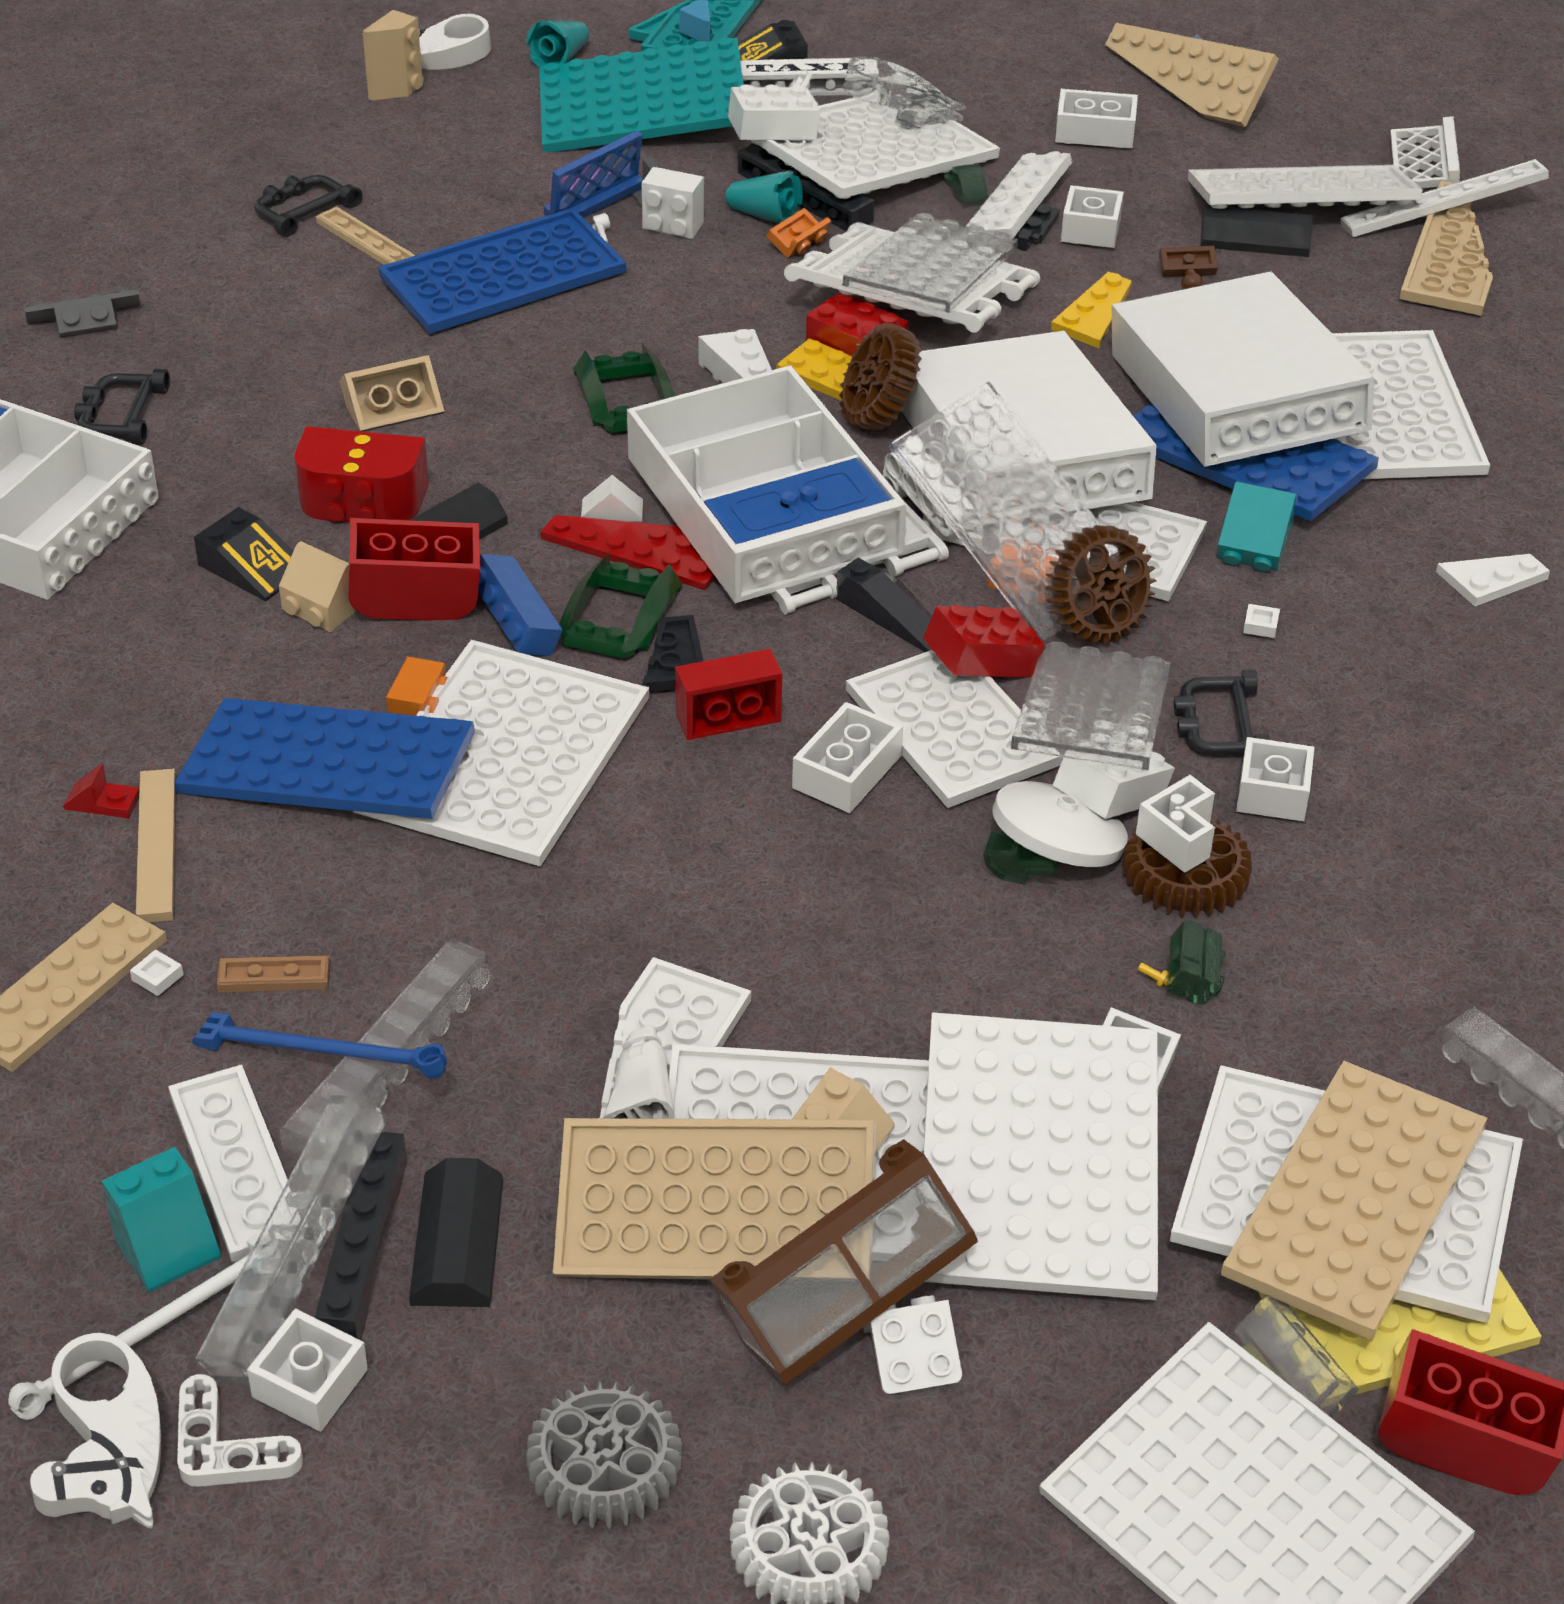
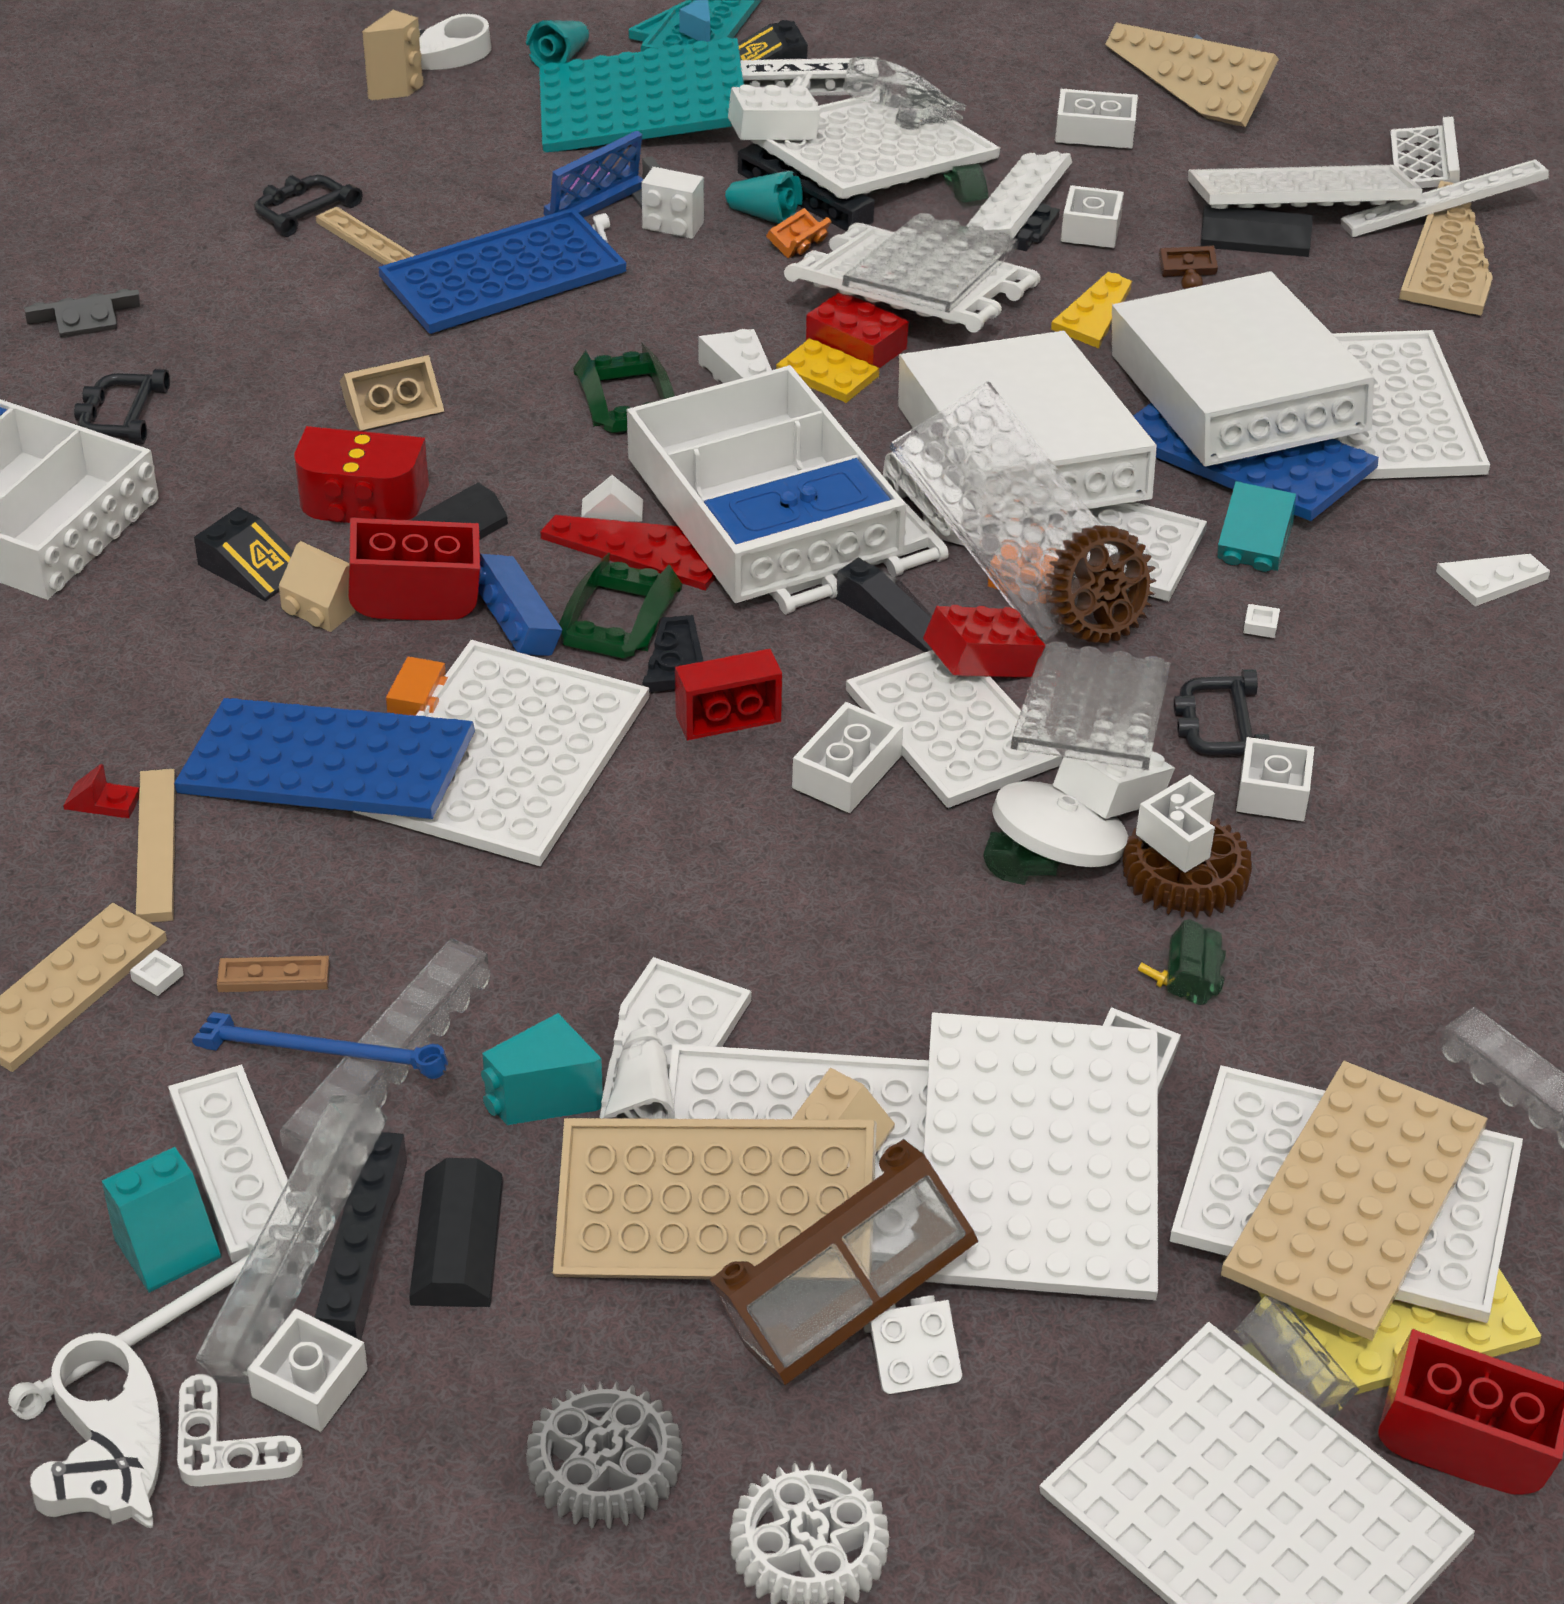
reddish brown gear [839,323,922,432] -> none
none -> teal slope [481,1013,603,1125]

